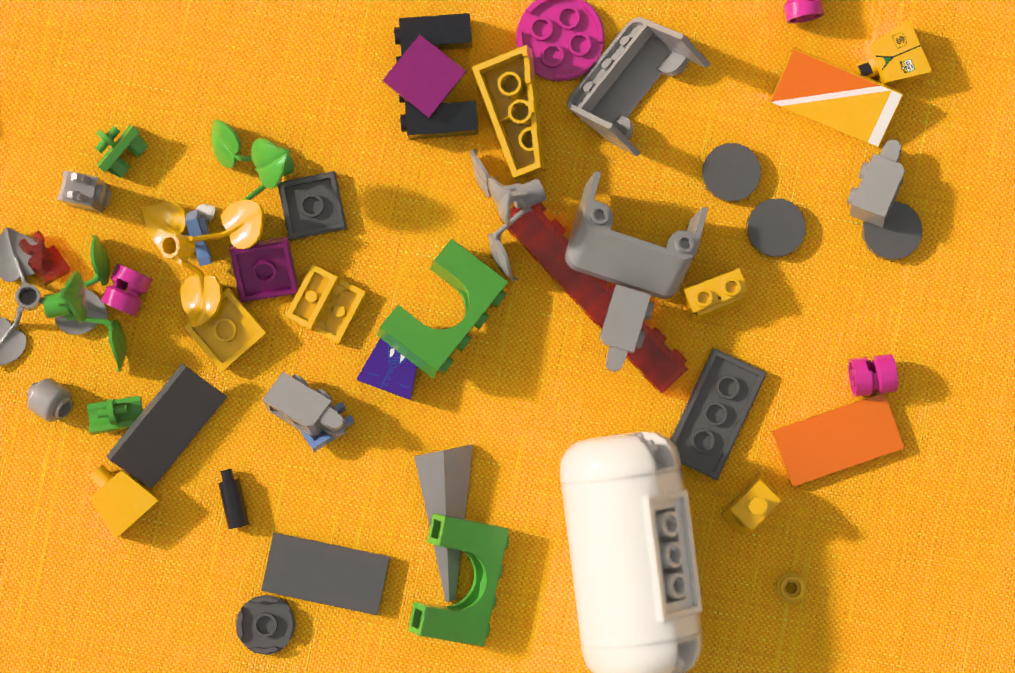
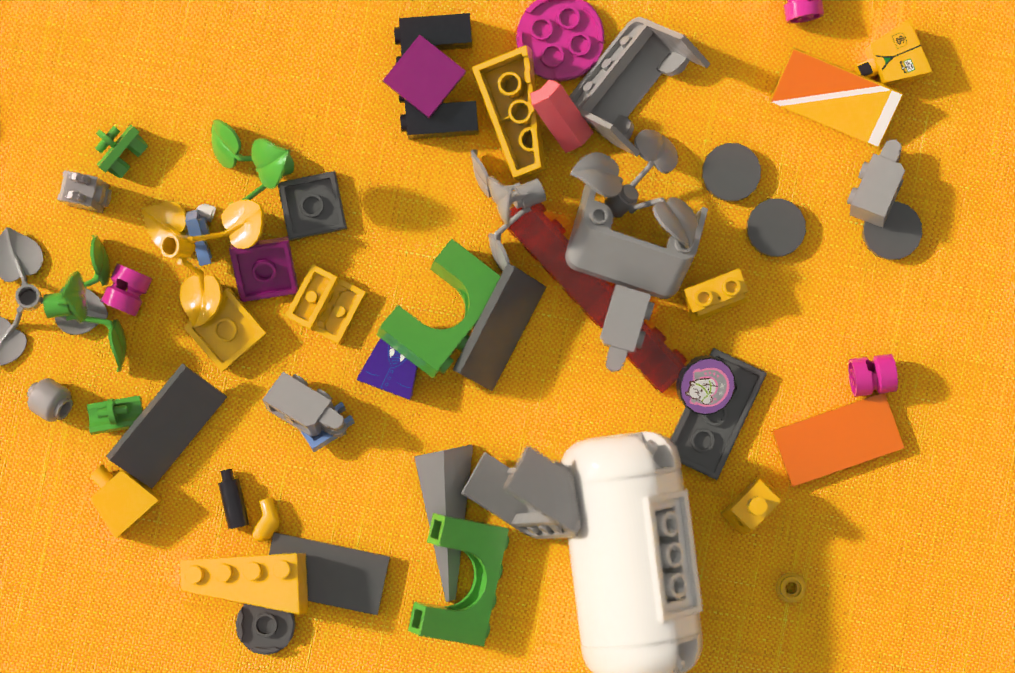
clear red plate [19,230,71,287] -> none
none -> yellow wedge [180,553,309,614]
none -> yellow arm [252,497,280,542]
none -> dark grey tile [453,264,546,391]
none -> light grey windscreen [461,446,581,539]
none -> coral piece [530,79,594,153]
none -> light grey plant [570,129,697,249]
none -> tile [676,355,736,415]

